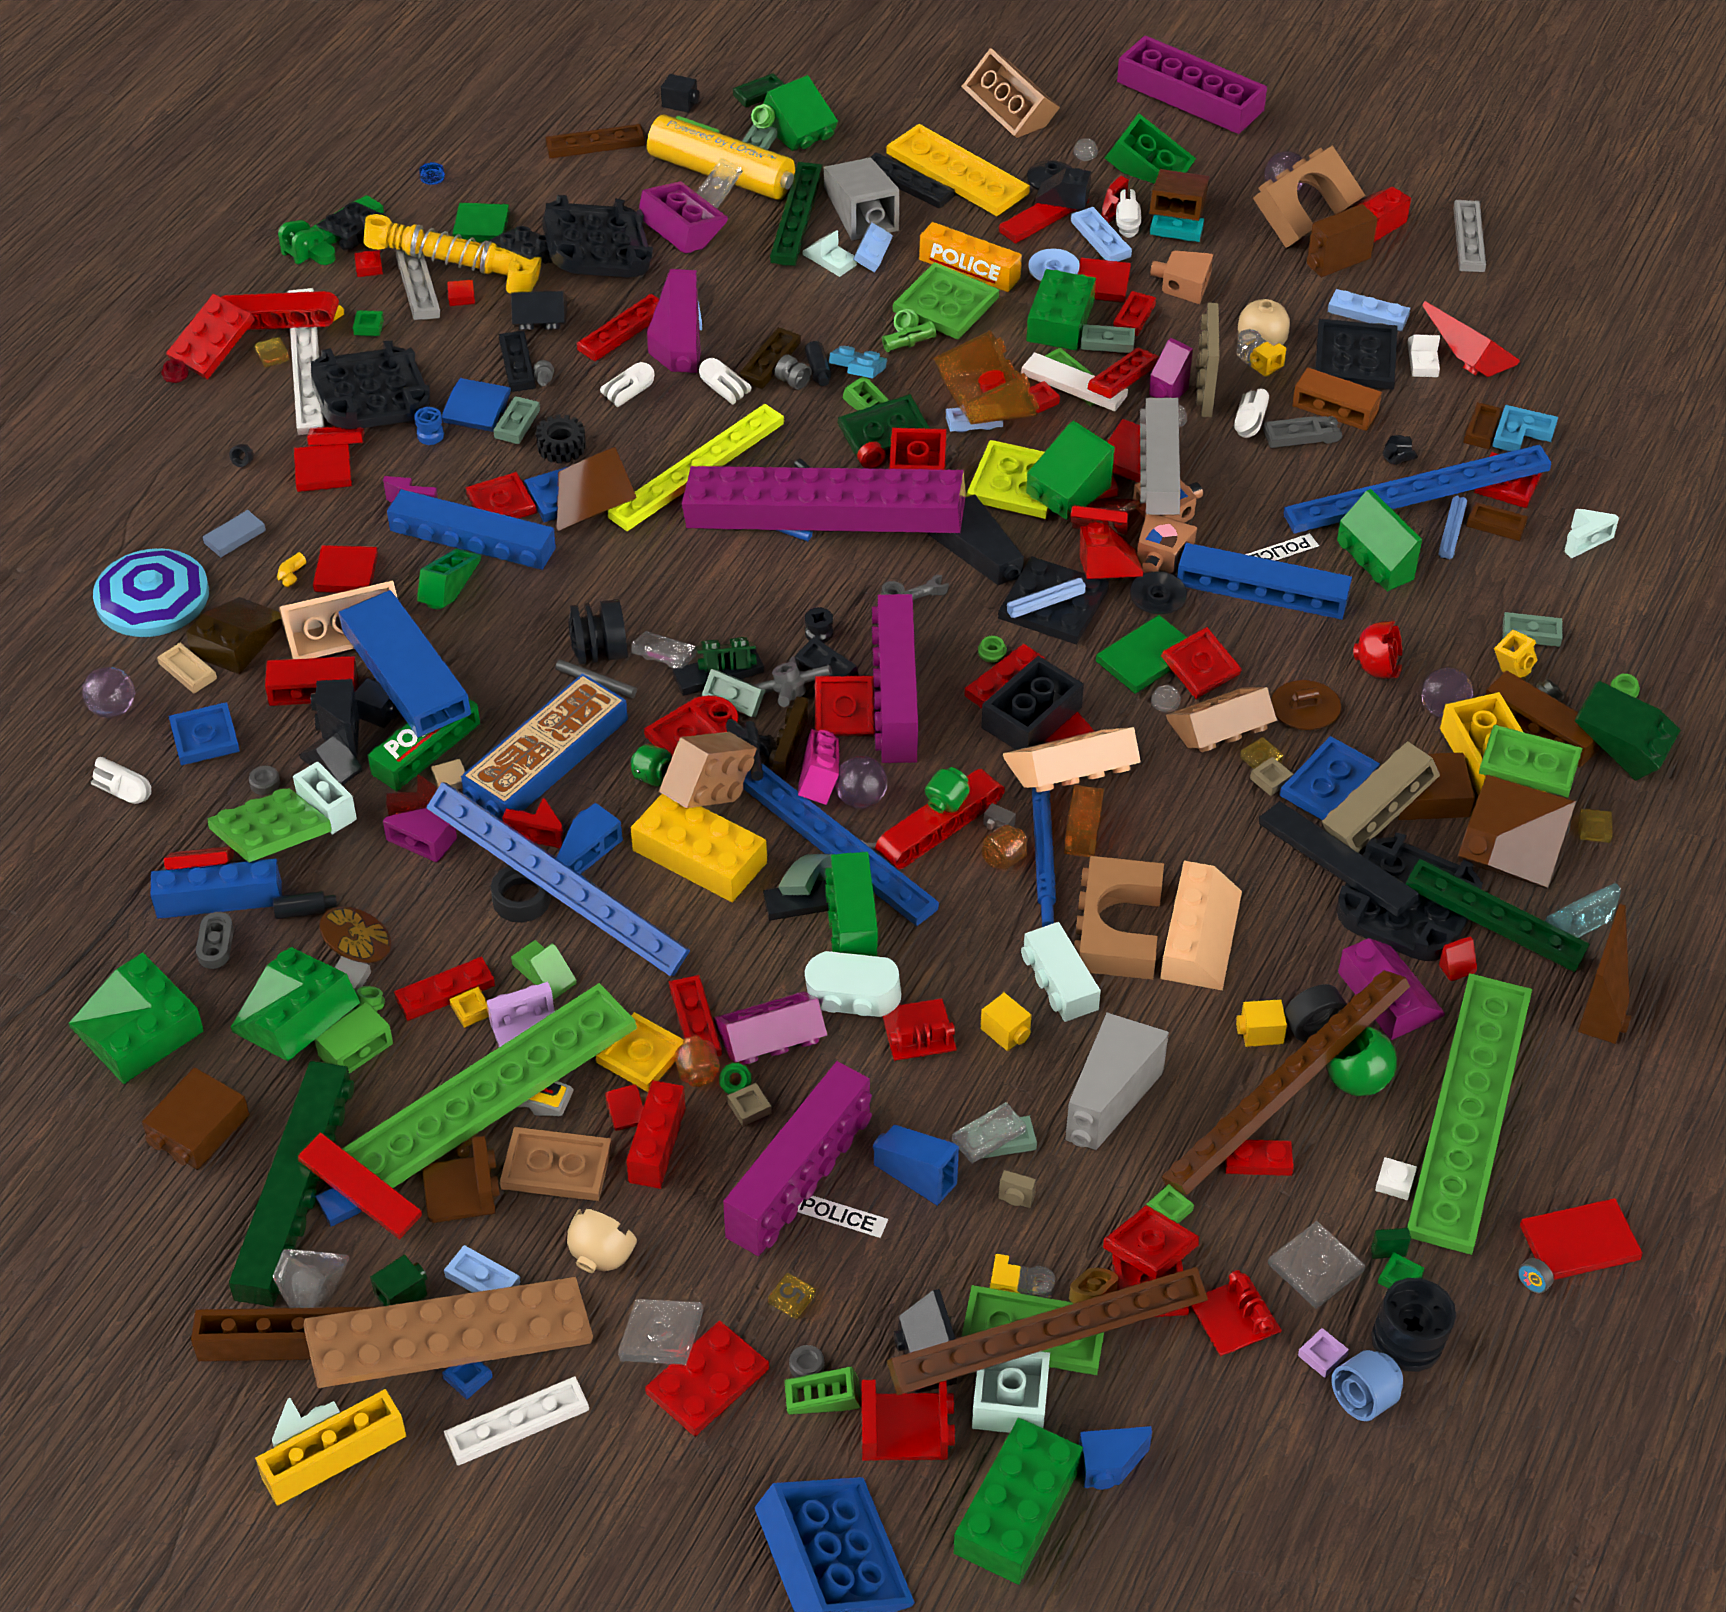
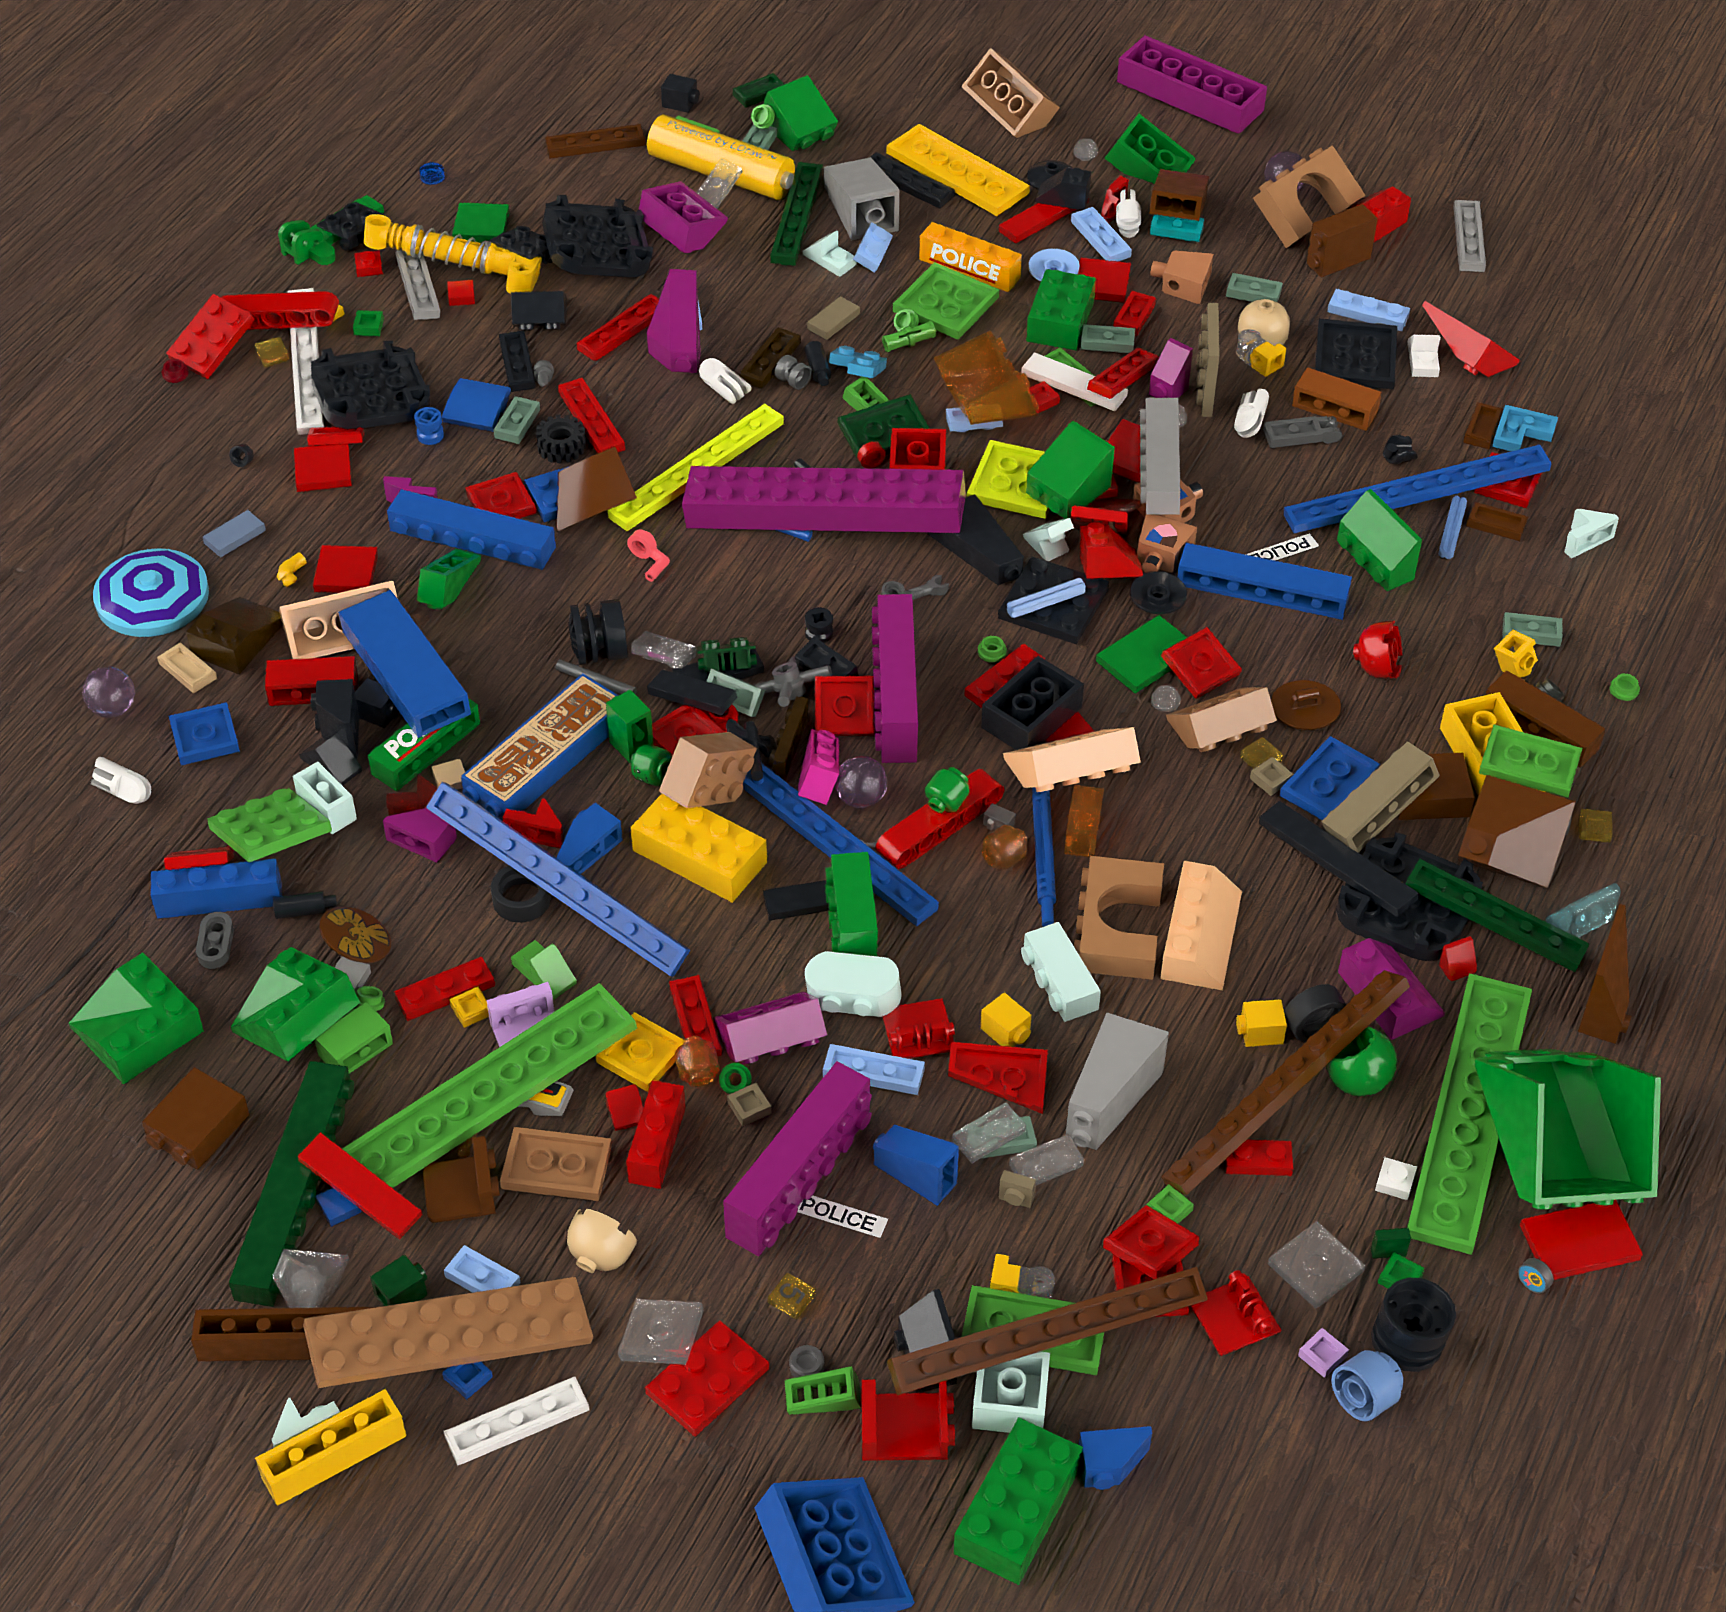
flat silver tile [249,766,280,795] -> none
white arm [600,362,655,407] -> none
sand green slope [778,854,831,895] -> none
red tile [978,370,1006,393] -> none
pearl gold plate [1069,1268,1118,1304] -> none
clear purple piece [1421,667,1473,718] -> none
dark green slope [1574,681,1681,781] -> none
none -> red plate [558,378,625,454]
none -> green brick [606,690,653,763]
none -> coral plate [627,530,670,582]
none -> black tile [647,669,737,715]
none -> dark tan tile [807,296,860,340]
none -> light blue plate [823,1044,925,1095]
none -> red wing [948,1042,1048,1114]
none -> clear plate [1009,1134,1084,1186]
none -> light aqua slope [1023,518,1074,561]
none -> sand green plate [1226,273,1283,302]
none -> green windscreen [1475,1049,1661,1209]

